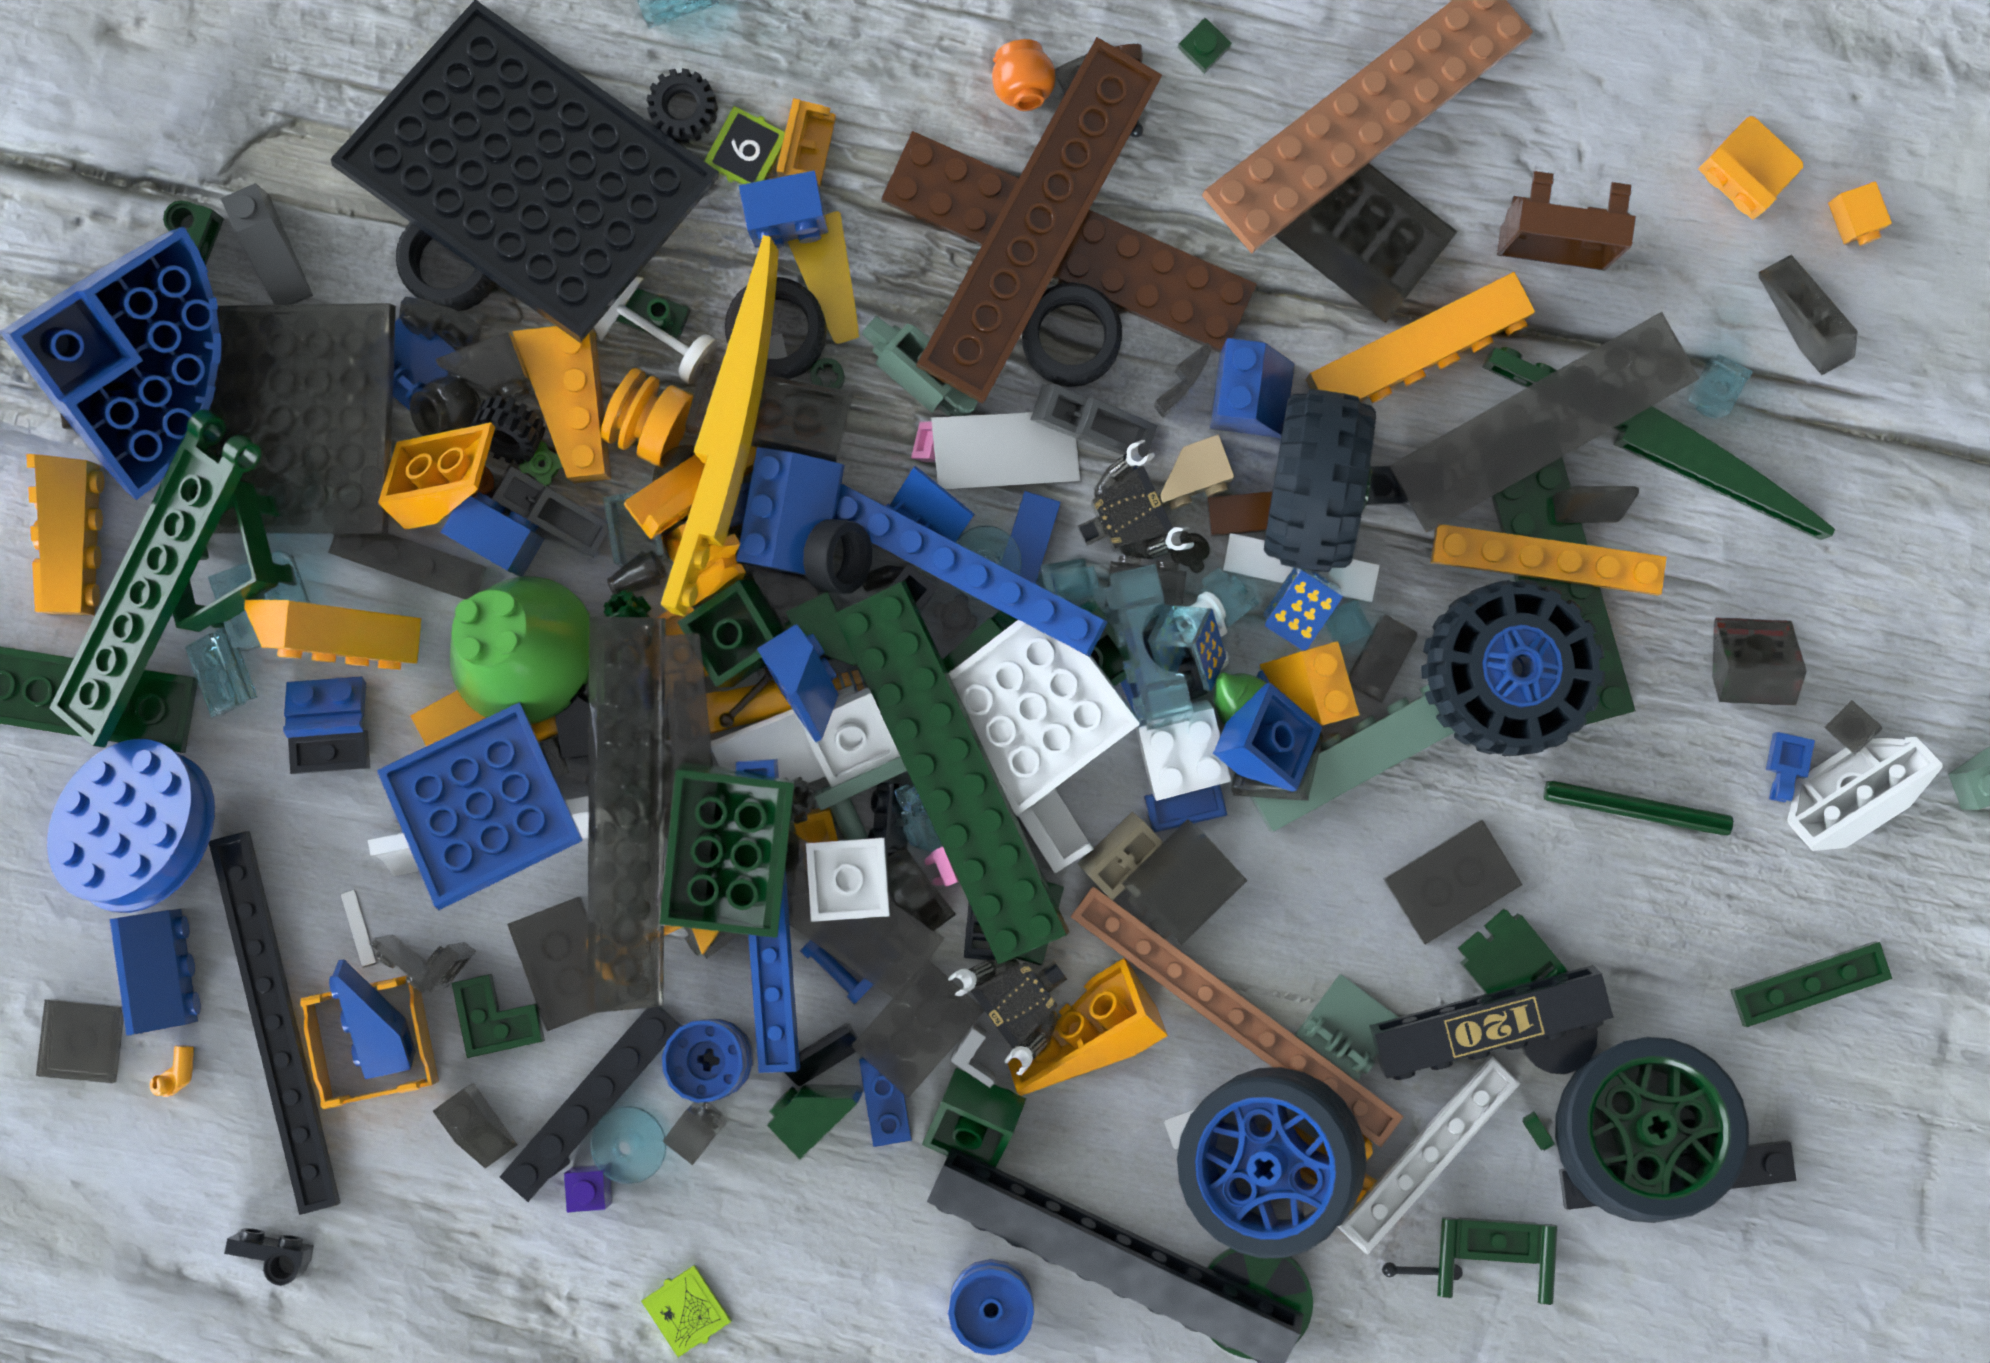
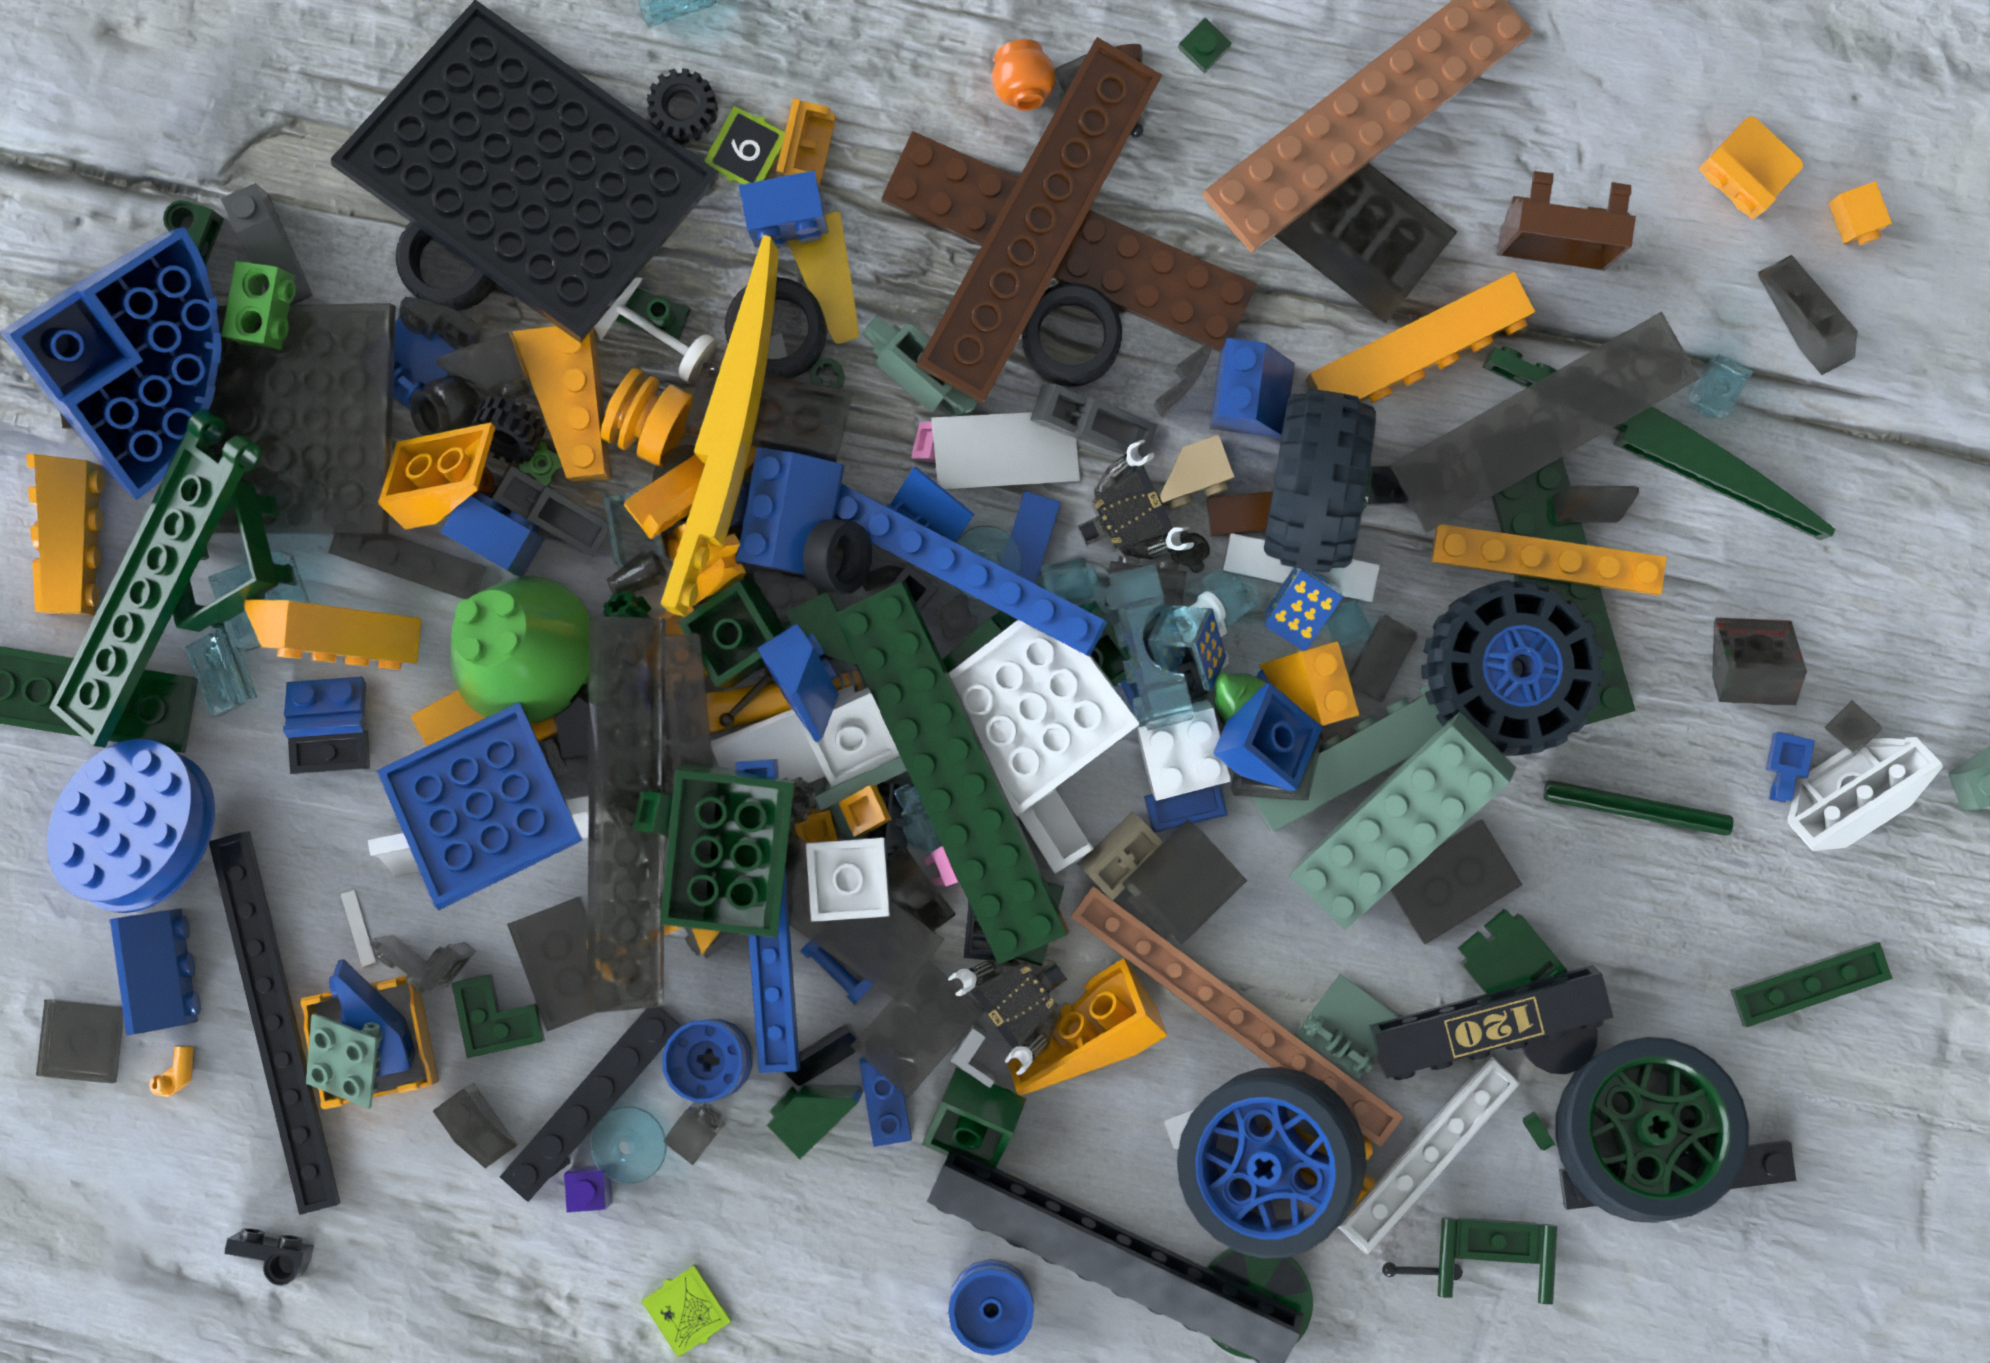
none -> bright green brick [221,261,296,350]
none -> sand green hinge [306,1013,383,1109]
none -> dark green plate [632,791,673,835]
none -> light orange plate [838,785,892,837]
none -> sand green brick [1290,712,1517,930]

